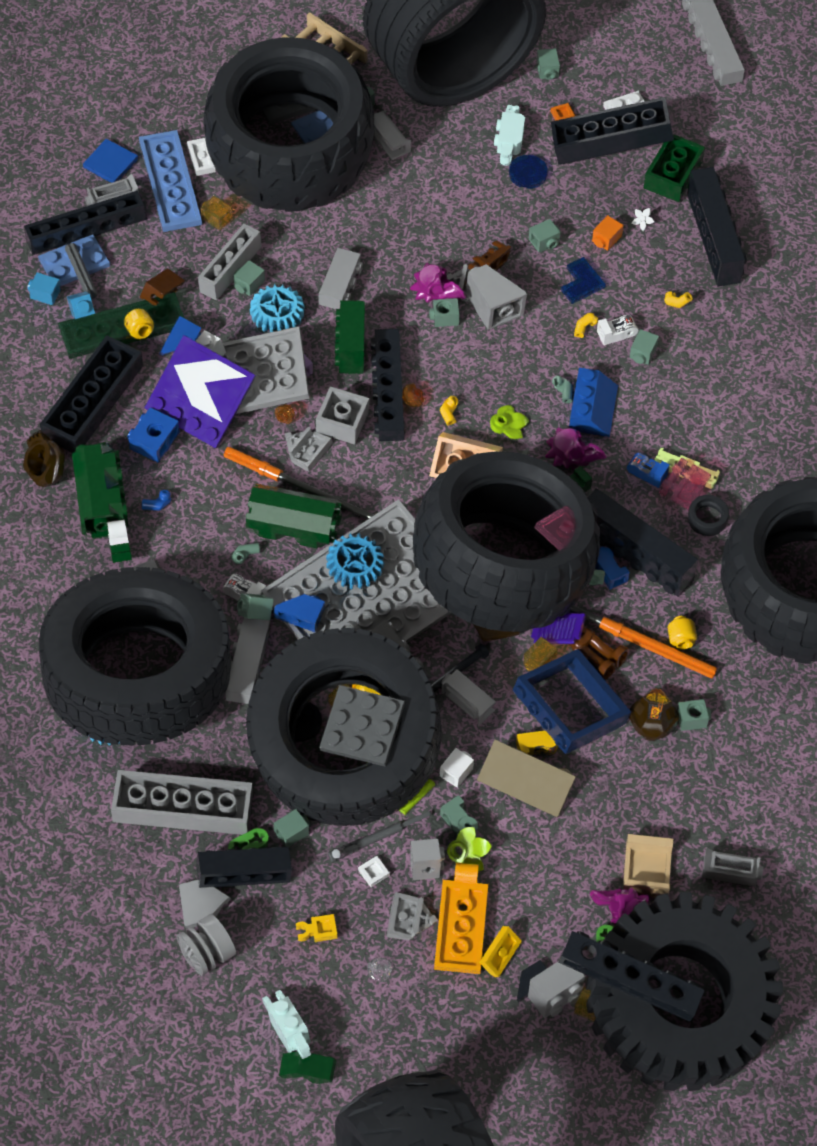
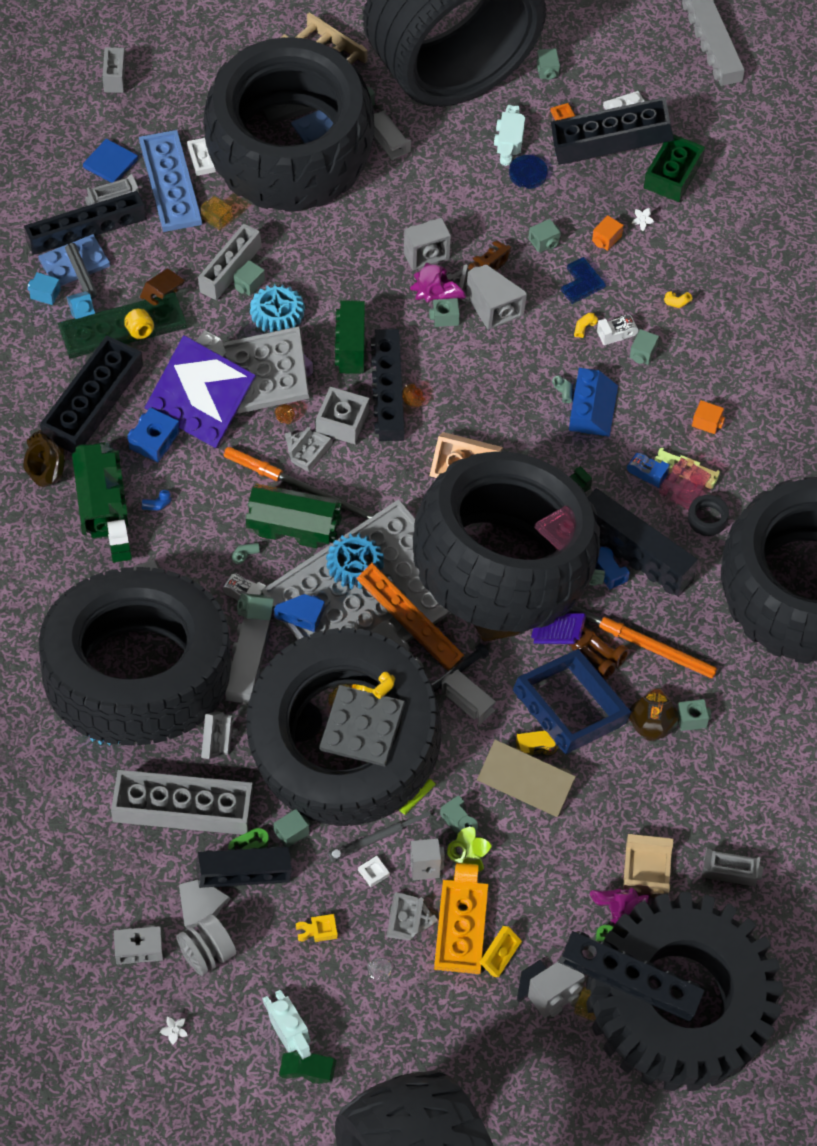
blue slope [159,316,201,356] -> none
light grey brick [319,248,363,309] -> none
yellow arm [440,396,458,426] -> none
white brick [440,748,474,788] -> none
lime plate [490,405,529,439] -> none
clear yellow brick [523,637,558,672] -> none
magenta head [545,427,607,471] -> none
yellow head [667,616,697,650] -> none
black brick [687,167,747,287] -> none
none -> light grey brick [103,48,125,93]
none -> light grey brick [114,925,163,964]
none -> white plant [160,1017,188,1045]
none -> light grey slope [201,711,239,759]
none -> orange tile [356,563,464,671]
none -> yellow arm [373,672,395,699]
none -> light grey brick [404,218,451,270]
none -> orange brick [692,400,725,434]

